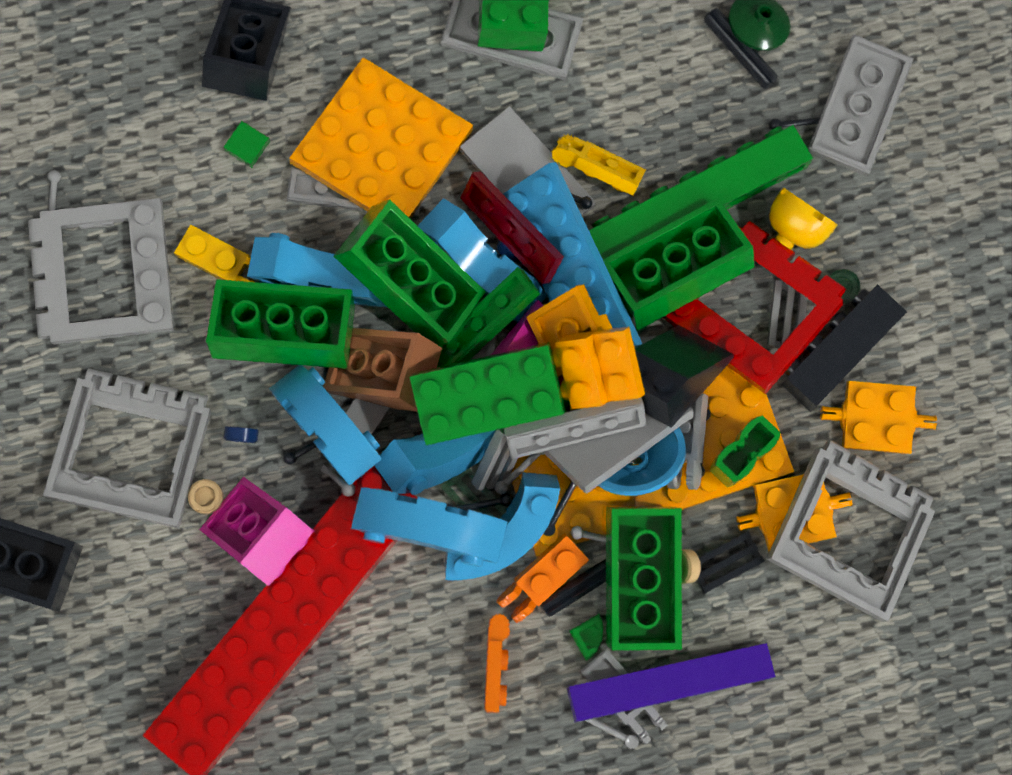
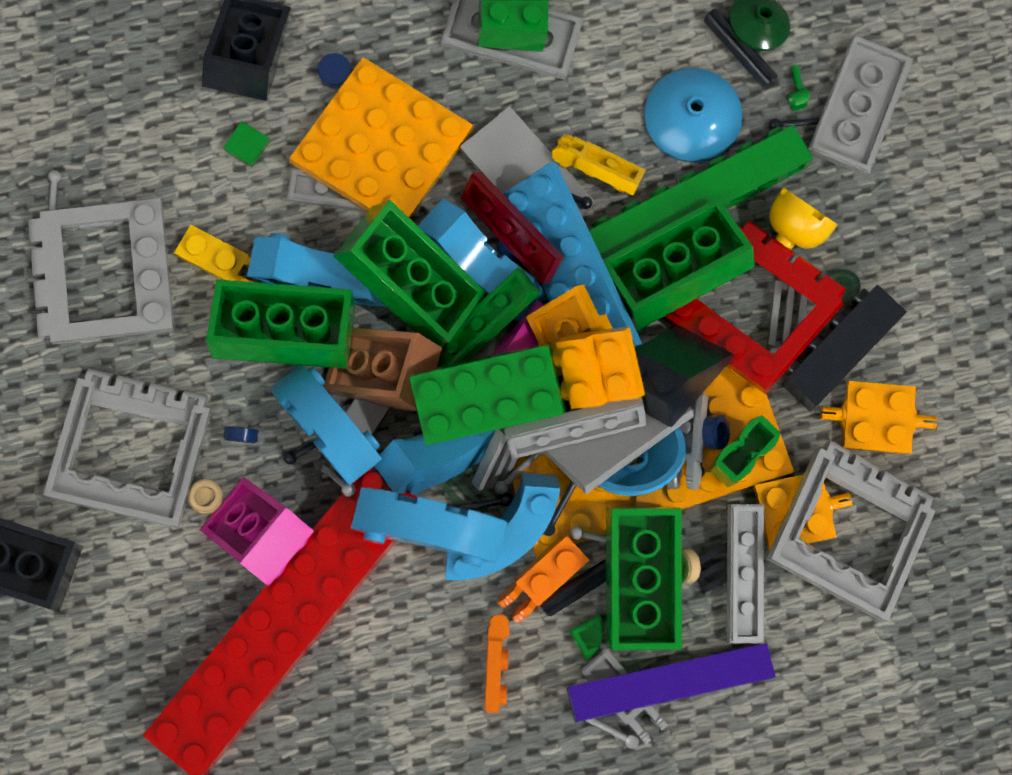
none -> dark blue tile [318,53,351,88]
none -> dark azure dish [644,68,742,163]
none -> dark blue tile [702,415,730,449]
none -> light grey tile [727,504,764,643]
none -> green hand [787,65,810,112]

